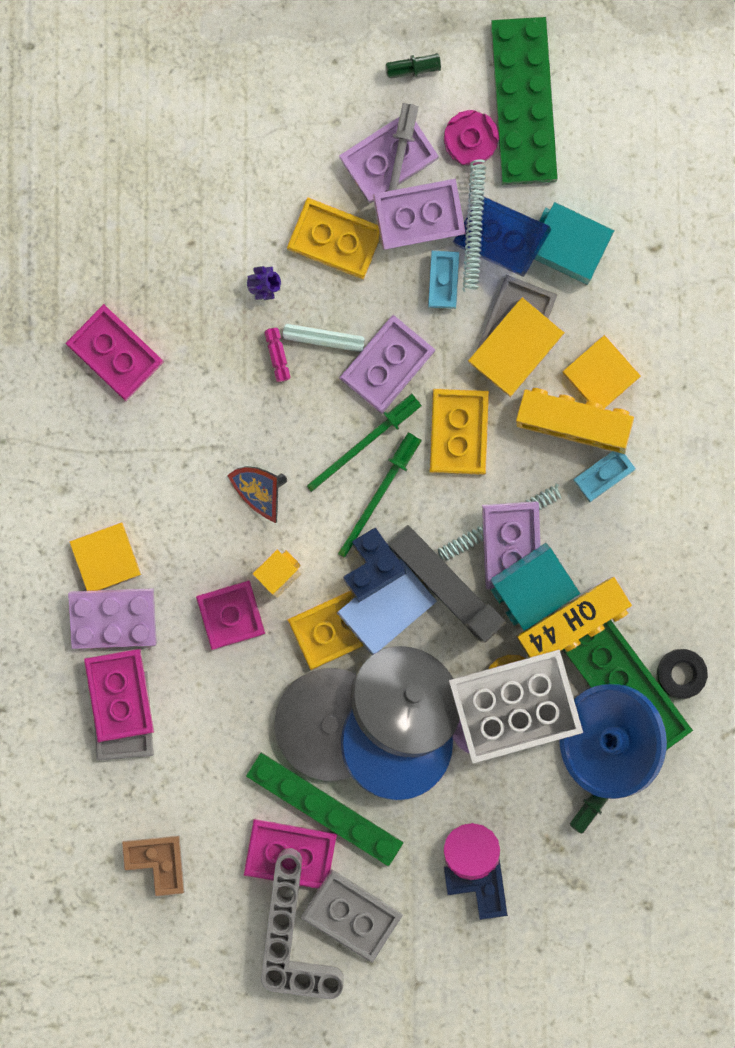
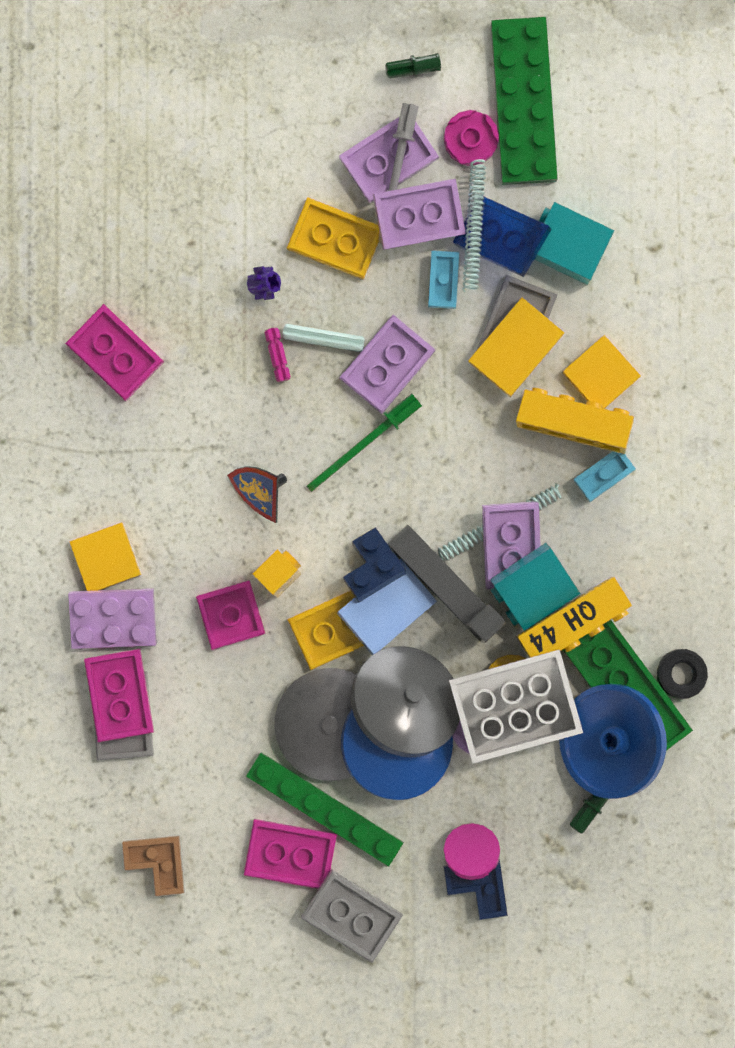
light grey beam [261,848,344,999] -> none
green piece [338,432,422,558] -> none
yellow tile [430,389,489,475] -> none

